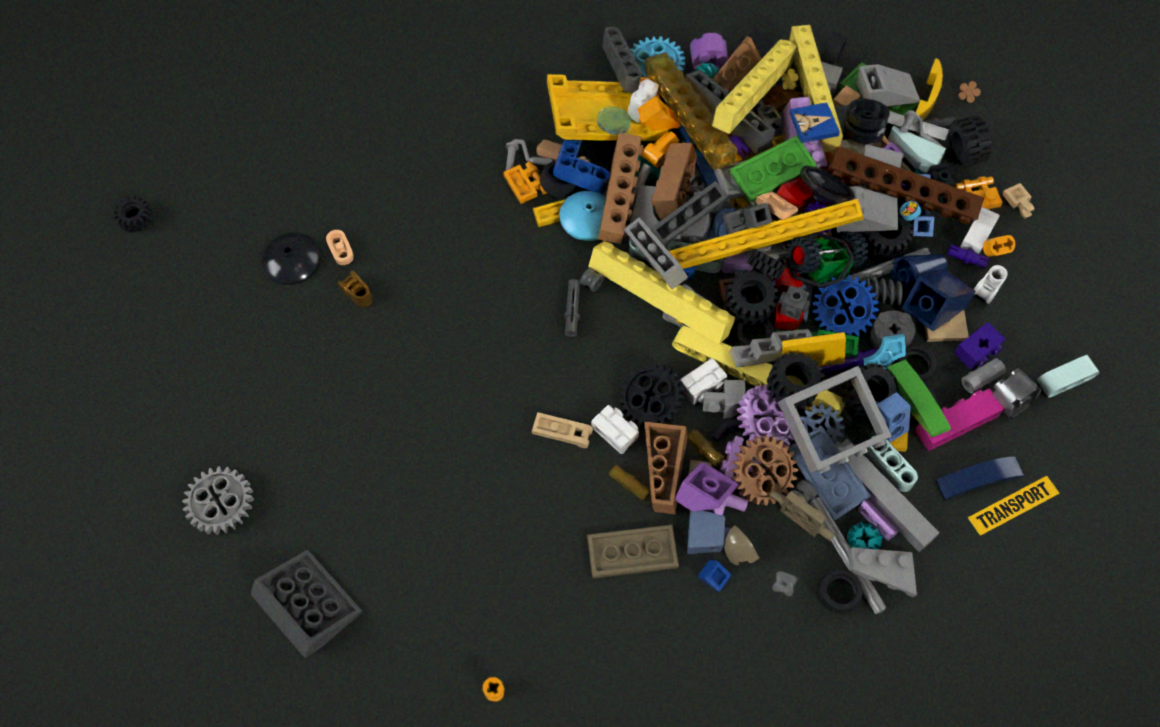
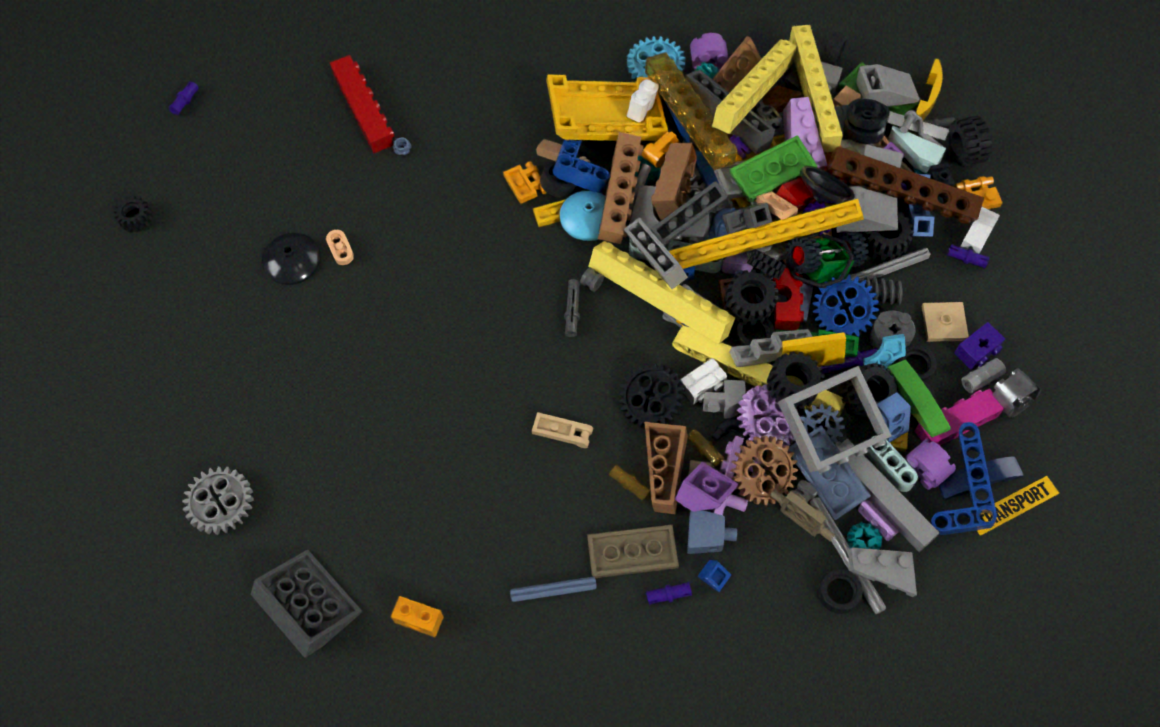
pearl gold piece [337,271,373,308] -> none
light orange bush [483,677,505,702] -> none
light grey piece [506,139,553,171] -> none
white brick [591,405,639,454] -> none
clear light blue piece [597,107,631,135] -> none
dark grey beam [602,27,641,93] -> none
light orange slope [637,96,680,131] -> none
dark tan brick [724,525,759,565] -> none
clear plate [772,571,797,596] -> none
dark grey brick [779,285,810,321] -> none
light yellow plant [782,69,799,90] -> none
blue tile [789,102,840,143] -> none
dark blue cone [890,254,947,295] -> none
tile [899,201,921,221] -> none
dark blue slope [902,270,976,331] -> none
medium nougat plant [959,81,981,103] -> none
white piece [974,265,1007,304] -> none
light orange beam [983,235,1015,257] -> none
tan plate [1002,183,1035,218] -> none
light aqua beam [1037,355,1100,398] -> none
none -> dark purple pin [169,81,199,115]
none -> red brick [330,55,395,154]
none -> light orange brick [391,596,444,637]
none -> sand blue plate [393,137,411,155]
none -> sand blue axle [510,577,597,602]
none -> dark purple pin [646,582,692,605]
none -> medium lavender brick [906,439,956,490]
none -> blue beam [931,422,997,535]

